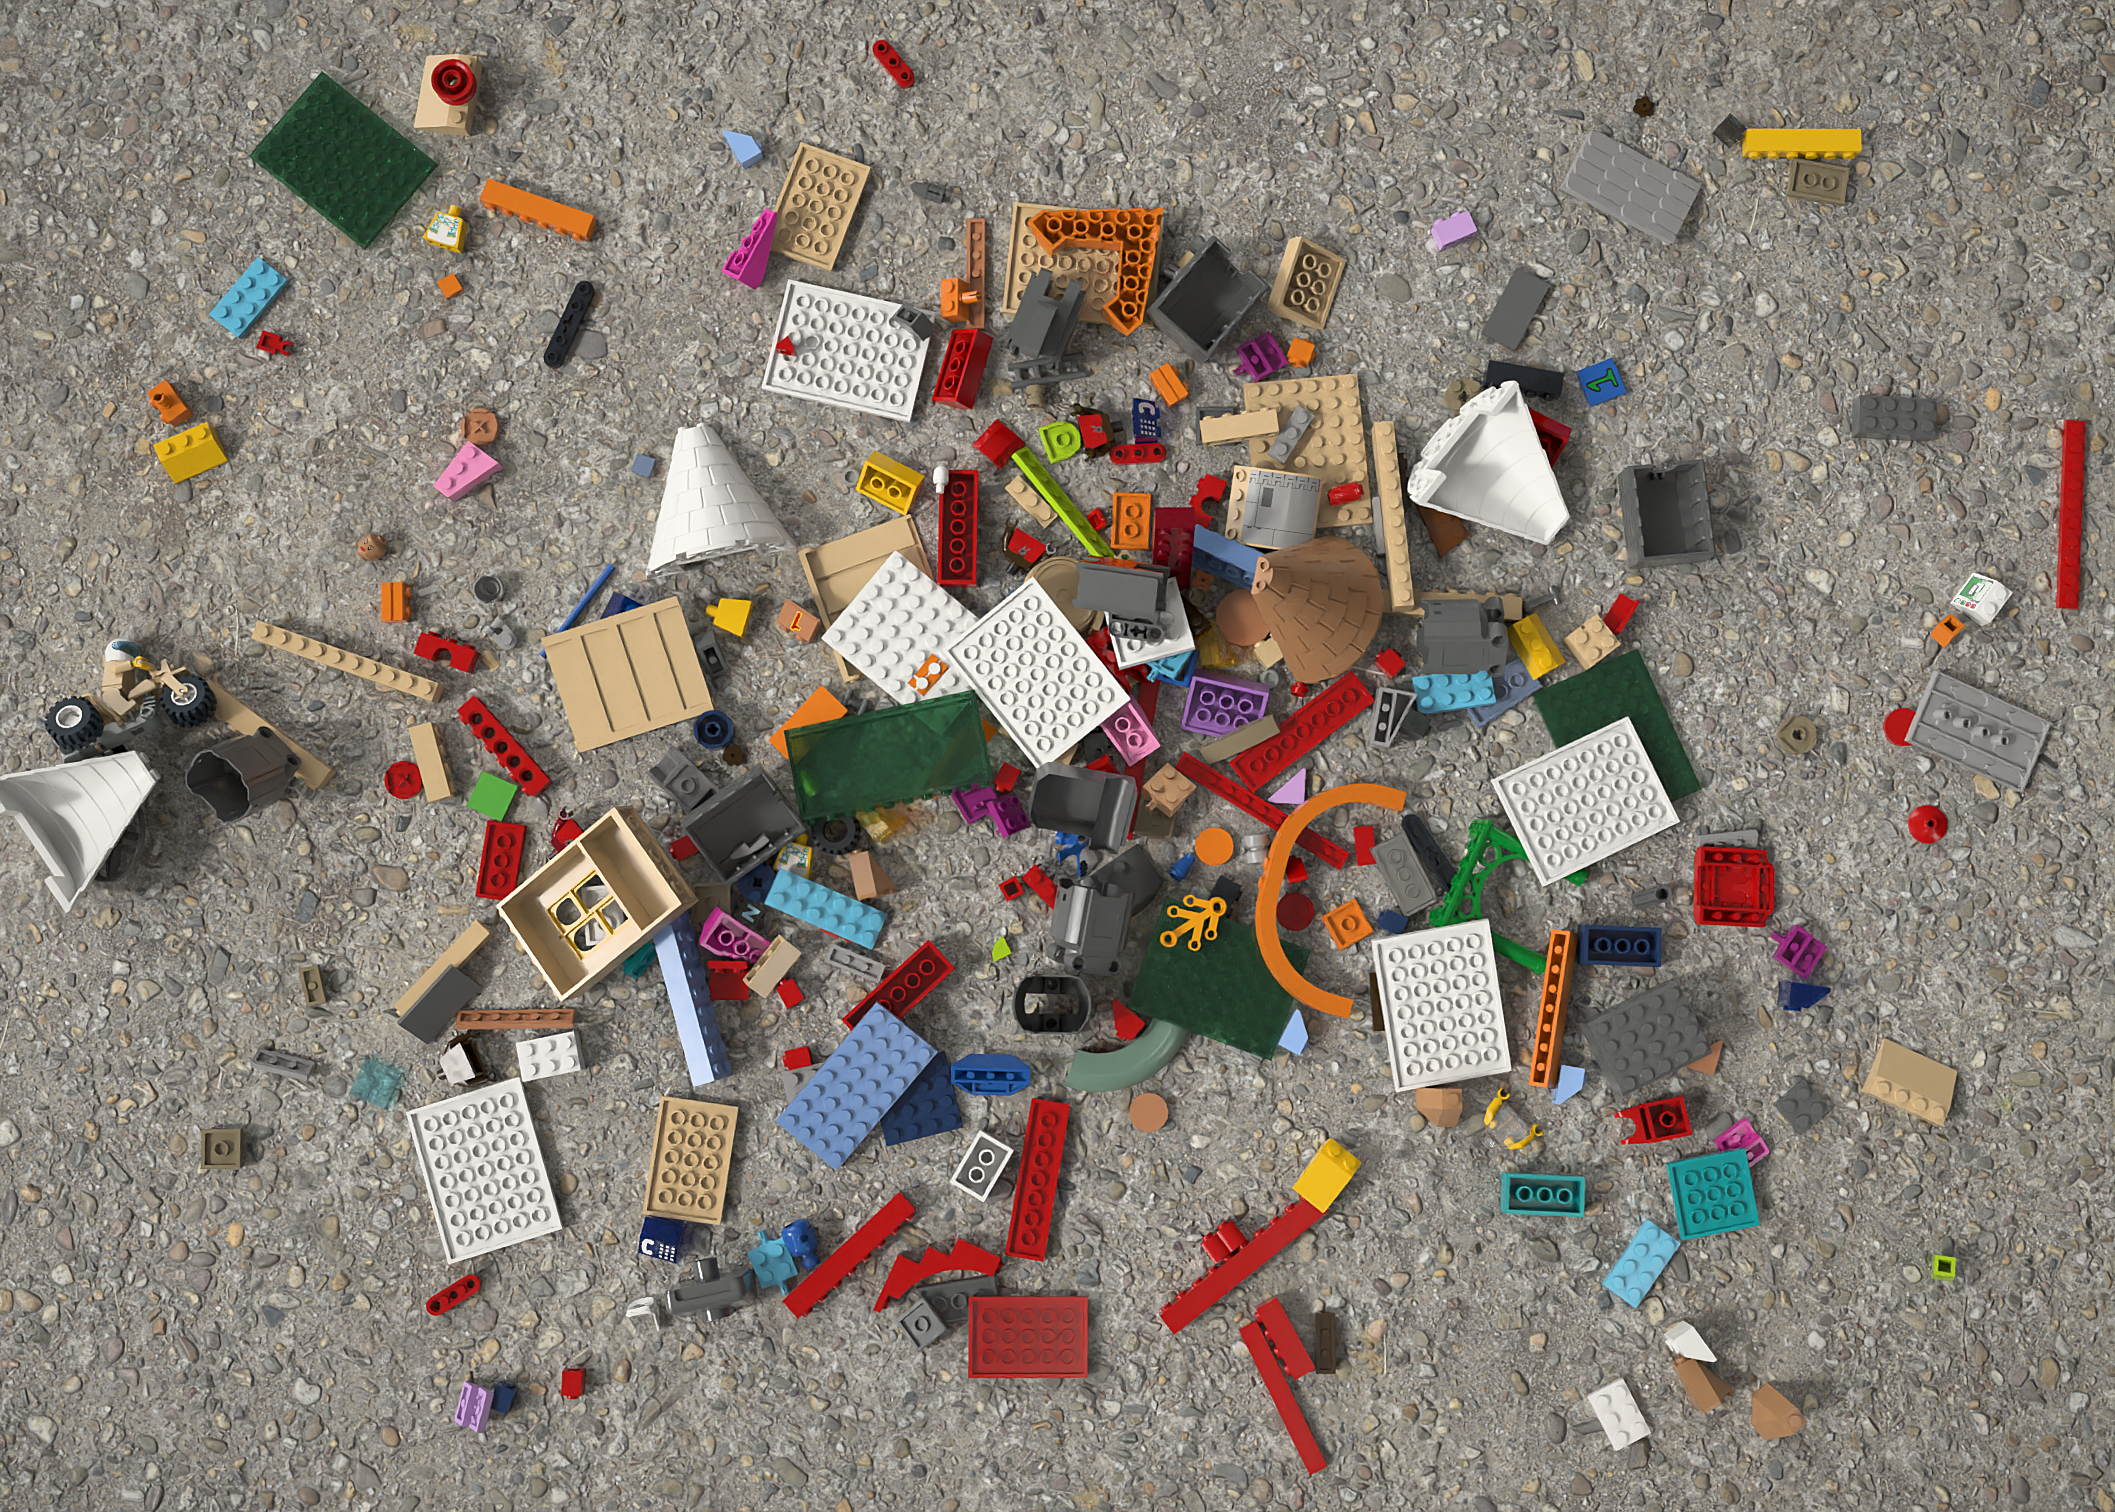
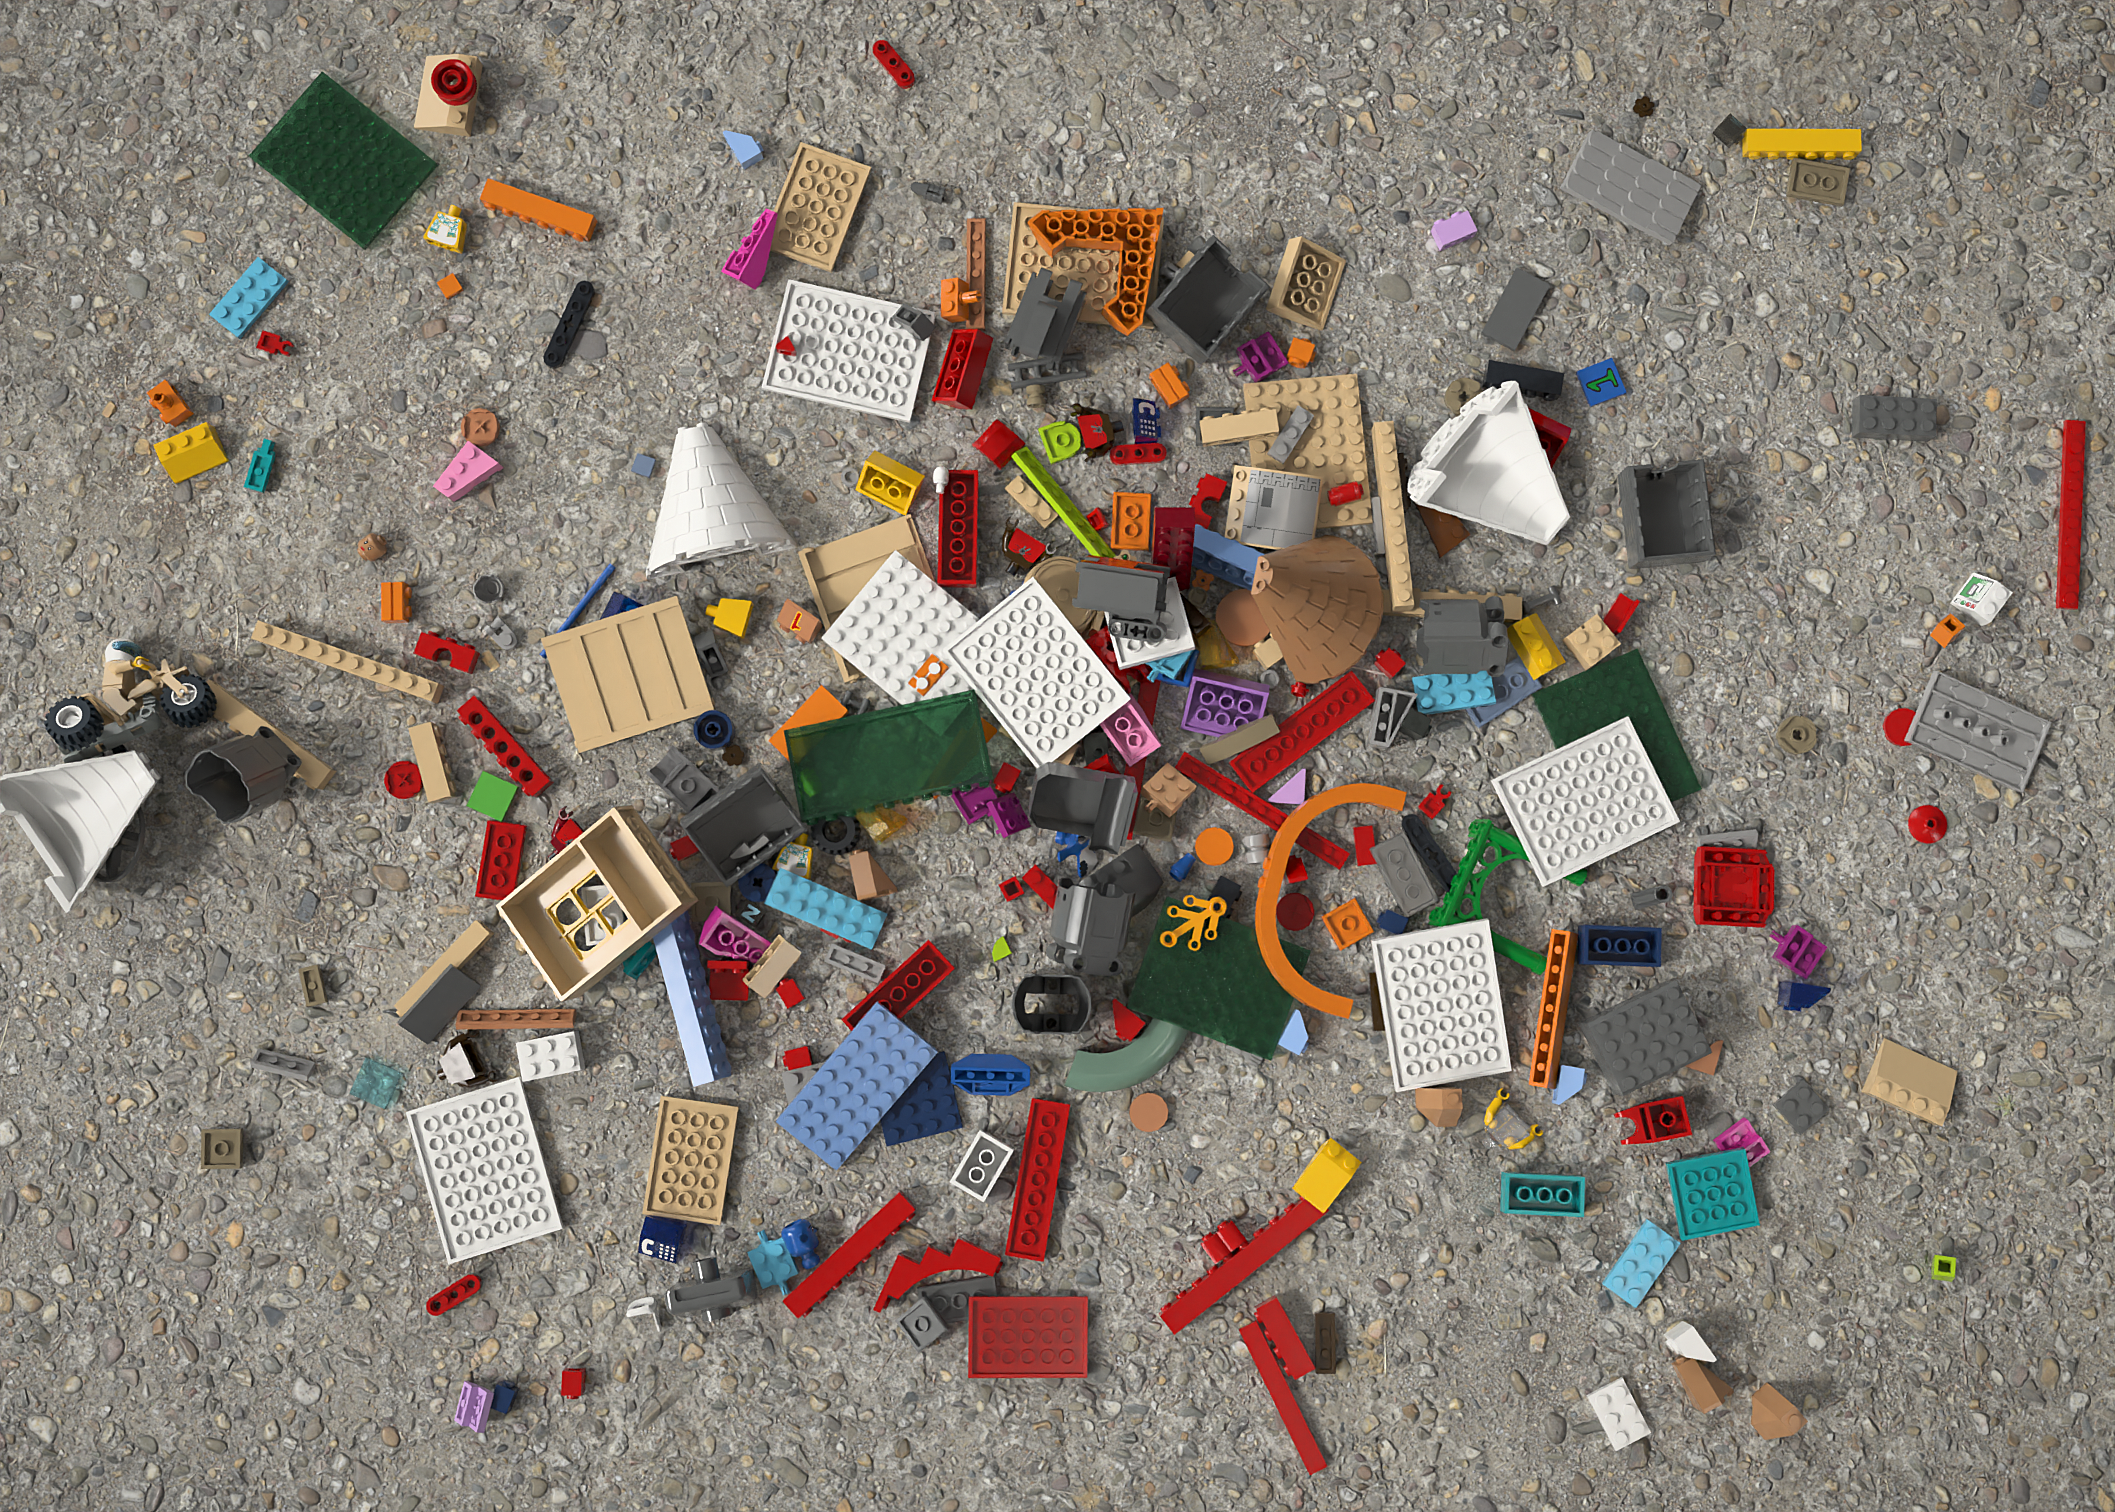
none -> teal hinge [244,439,276,493]
none -> red plate [1417,784,1451,820]

